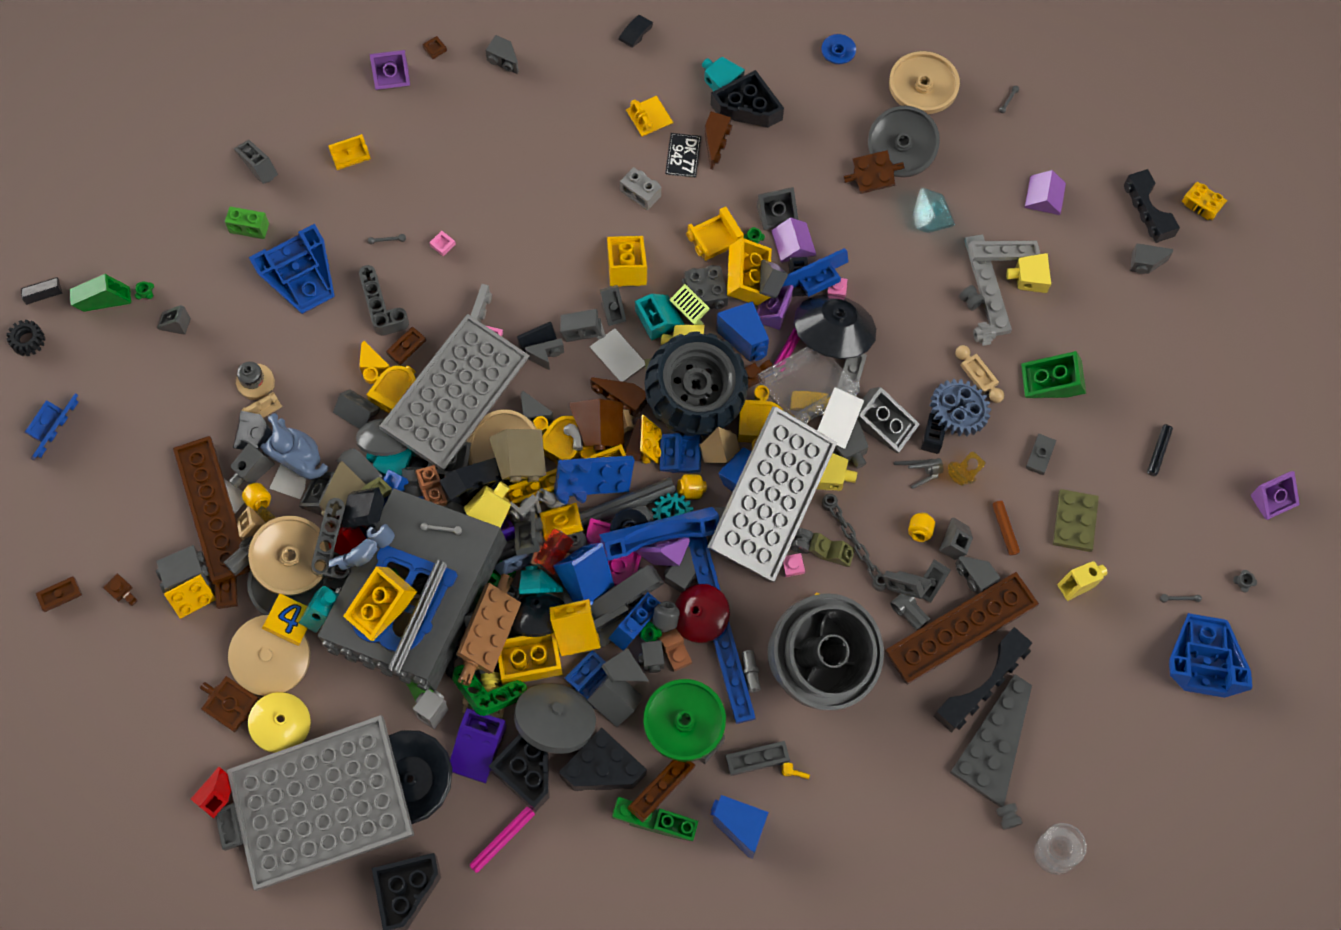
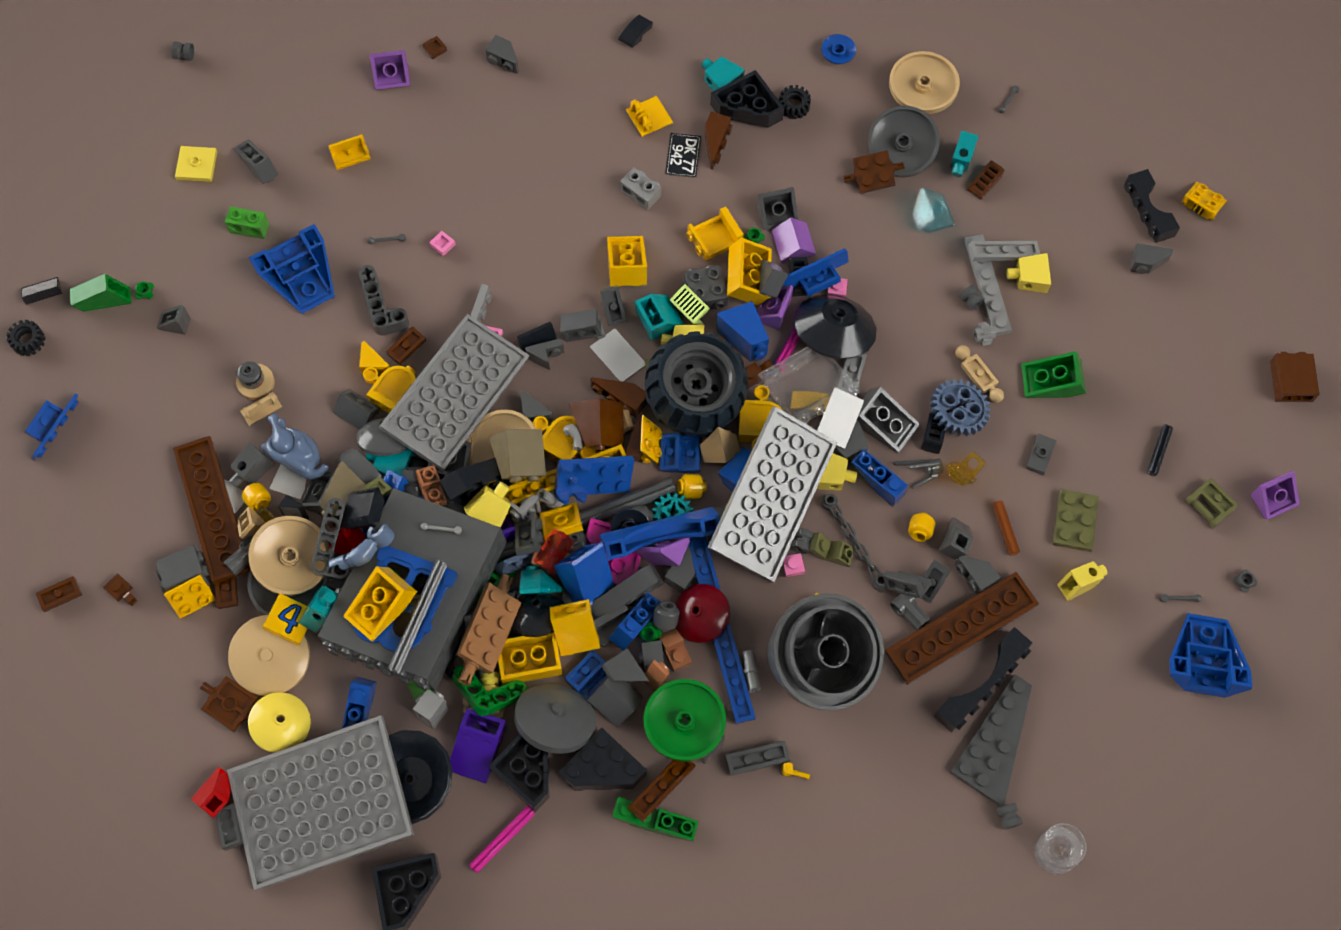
plate [233,410,273,450] -> none
blue slope [710,795,769,859] -> none
medium lavender slope [1025,170,1066,215] -> none
none -> dark grey wheel [172,42,194,60]
none -> light yellow plate [175,146,218,182]
none -> black slope [278,495,309,520]
none -> blue slope [342,677,377,729]
none -> nougat slope [644,660,670,691]
none -> black tyre [779,85,811,119]
none -> blue slope [851,449,908,506]
none -> teal torso [950,131,979,177]
none -> reddish brown slope [967,160,1005,200]
none -> olive plate [1185,478,1239,528]
none -> reddish brown brick [1270,352,1320,402]

